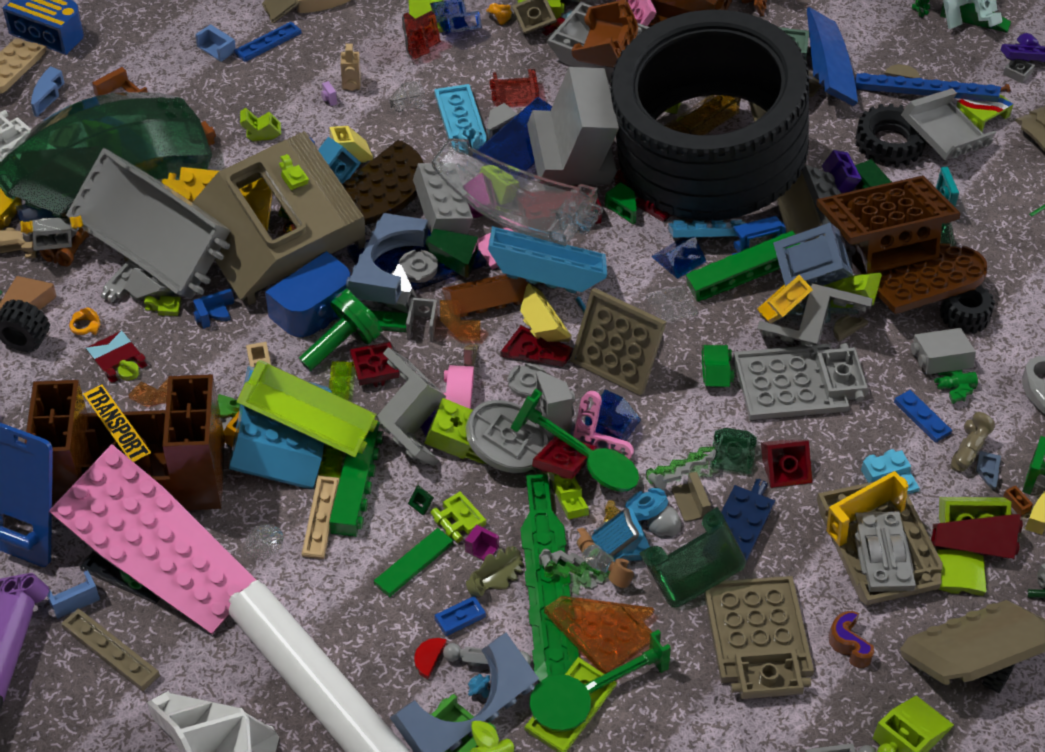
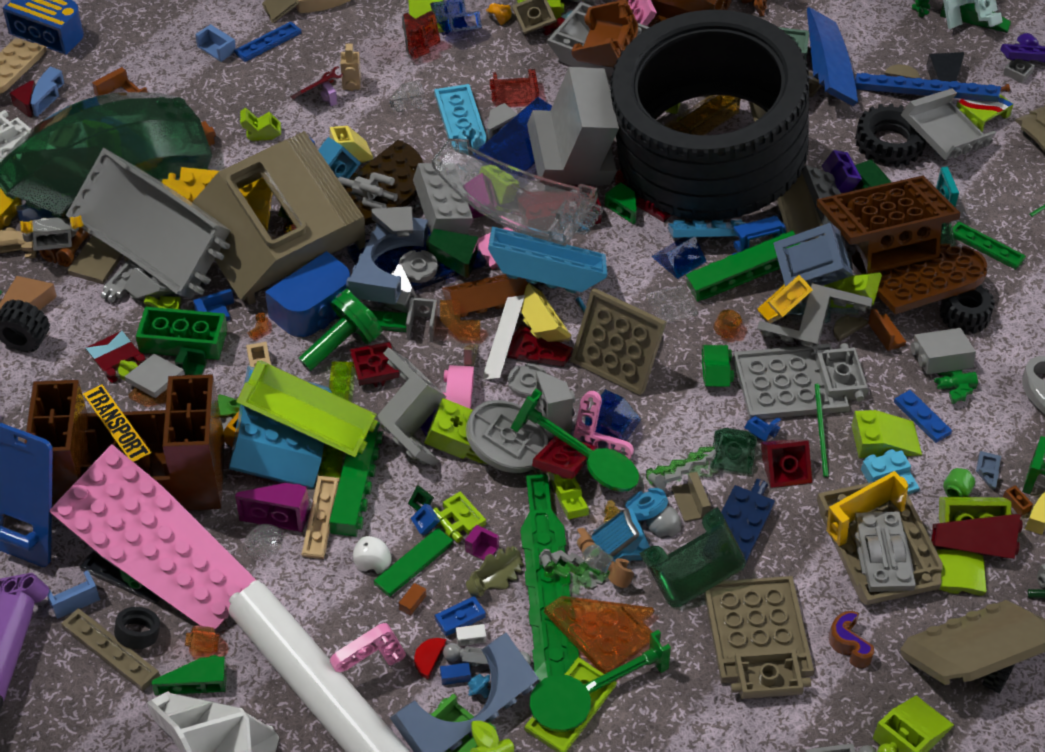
light orange piece [69,307,100,335] -> none
lime plate [279,154,309,190] -> none
dark tan piece [951,412,995,472] -> none
none -> dark red slope [10,80,35,117]
none -> dark tan tile [67,235,124,285]
none -> black tyre [114,607,160,649]
none -> light grey tile [125,354,185,398]
none -> green brick [136,307,228,360]
none -> green slope [152,655,227,695]
none -> dark green panel [175,347,207,375]
none -> clear orange head [184,625,219,657]
none -> magenta slope [235,483,310,532]
none -> clear orange arm [248,313,269,340]
none -> dark red flag [290,66,343,99]
none -> bright pink beam [330,623,406,673]
none -> light grey plant [338,172,398,209]
none -> white helmet [353,536,392,574]
none -> light grey slope [371,206,413,237]
none -> dark orange piece [399,583,427,616]
none -> blue plate [411,504,440,535]
none -> blue piece [440,662,471,685]
none -> white piece [456,624,486,646]
none -> white sticker [483,295,525,380]
none -> clear orange head [714,309,743,339]
none -> blue bracket [744,416,781,441]
none -> green axle [814,383,829,477]
none -> lime slope [851,410,922,458]
none -> dark orange panel [868,308,906,351]
none -> black slope [926,52,964,82]
none -> bright green head [943,468,976,497]
none -> green tile [948,221,1026,270]

